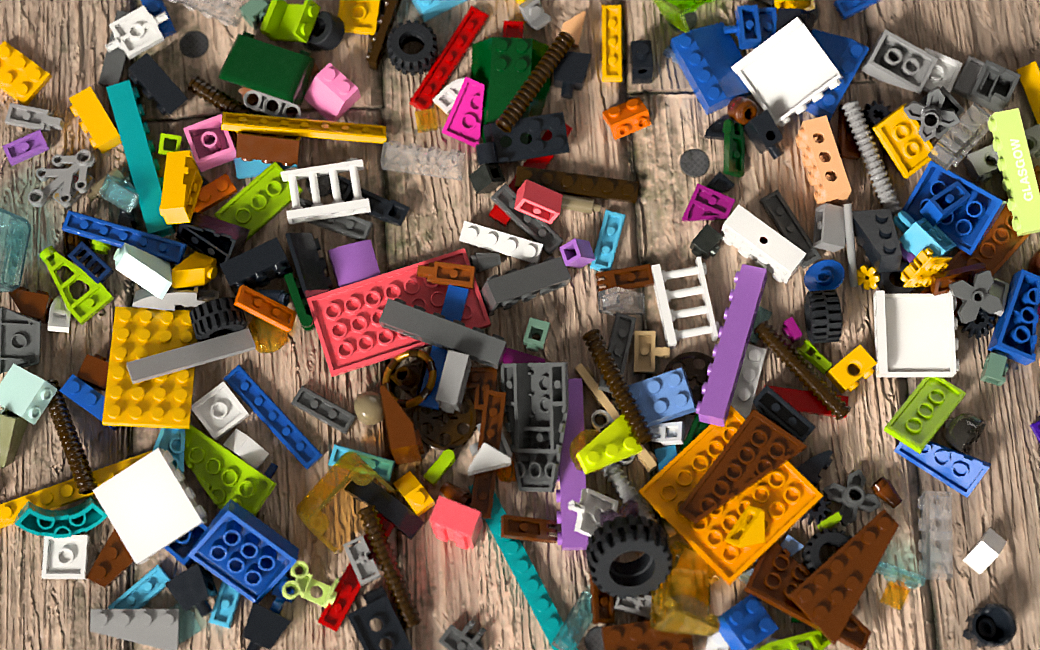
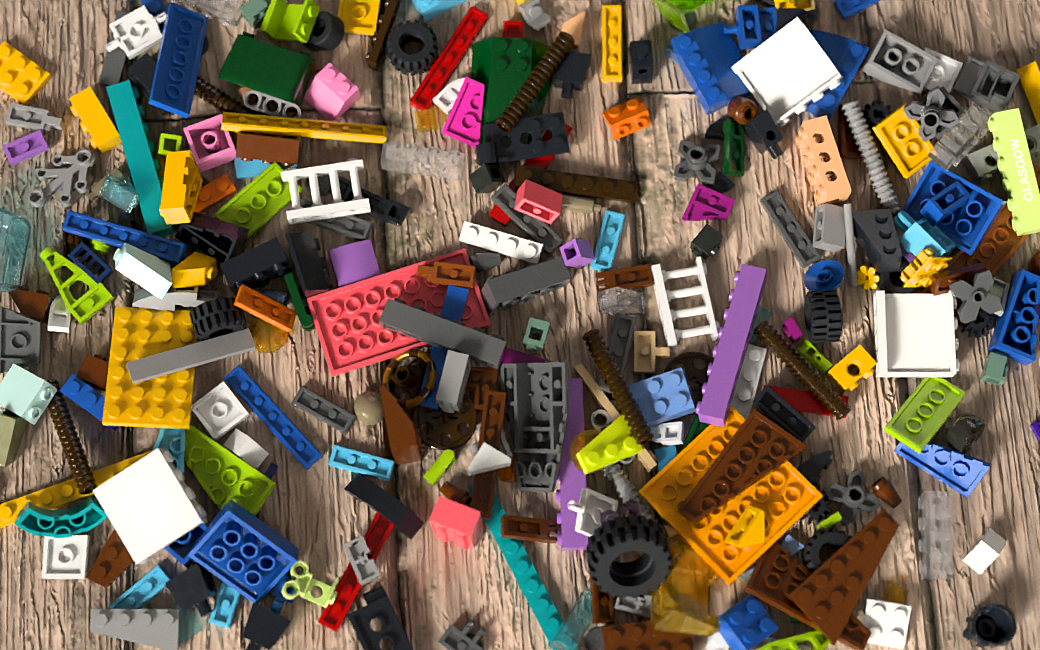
clear yellow windscreen [296,452,397,555] -> none
dark brown piece [357,504,422,629] -> none
yellow slope [393,471,435,517] -> none
white brick [720,205,806,284] -> none
clear light blue plate [873,561,927,589] -> none
none -> blue plate [148,2,208,118]
none -> dark grey plant [674,140,721,185]
none -> white plate [862,597,911,649]

